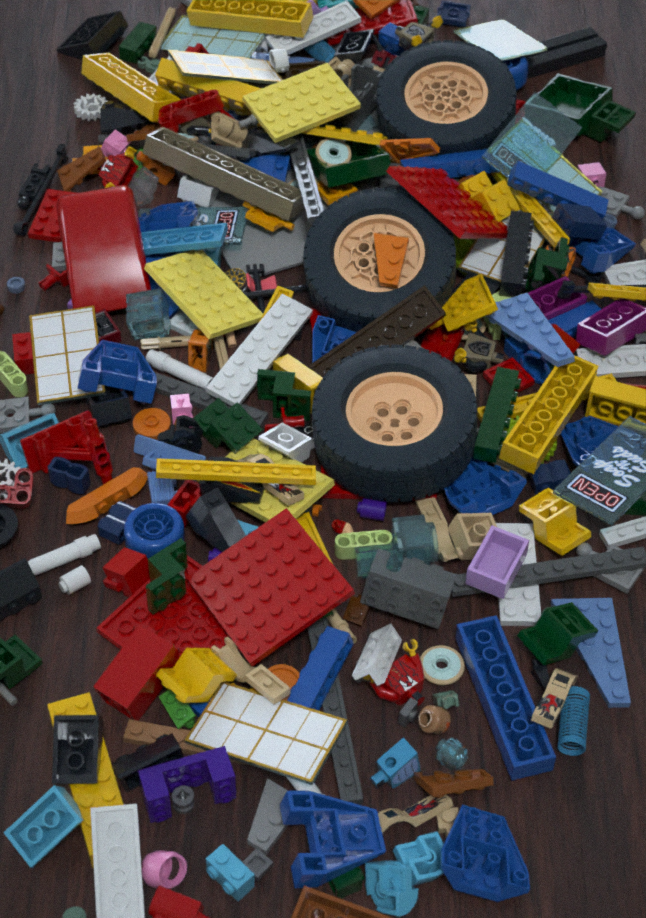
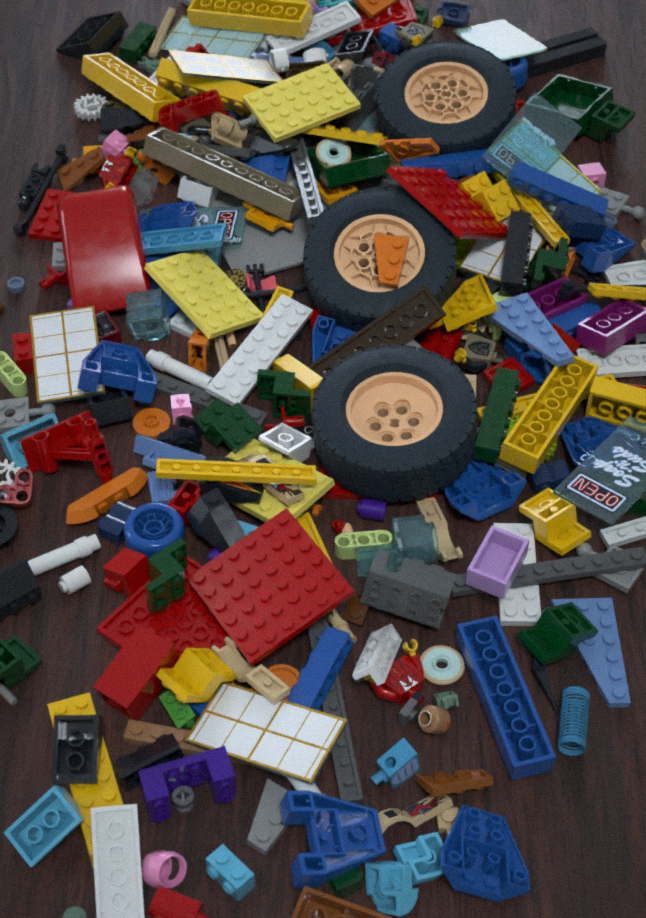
dark blue brick [47,457,91,494] -> none
tan axle [140,335,191,350] -> none
flat silver plate [242,848,273,882] -> none
clear light blue head [435,737,469,770] -> none
tan slope [448,513,497,560] -> none
tan piece [531,668,578,729] -> none
none -> white piece [302,48,329,63]

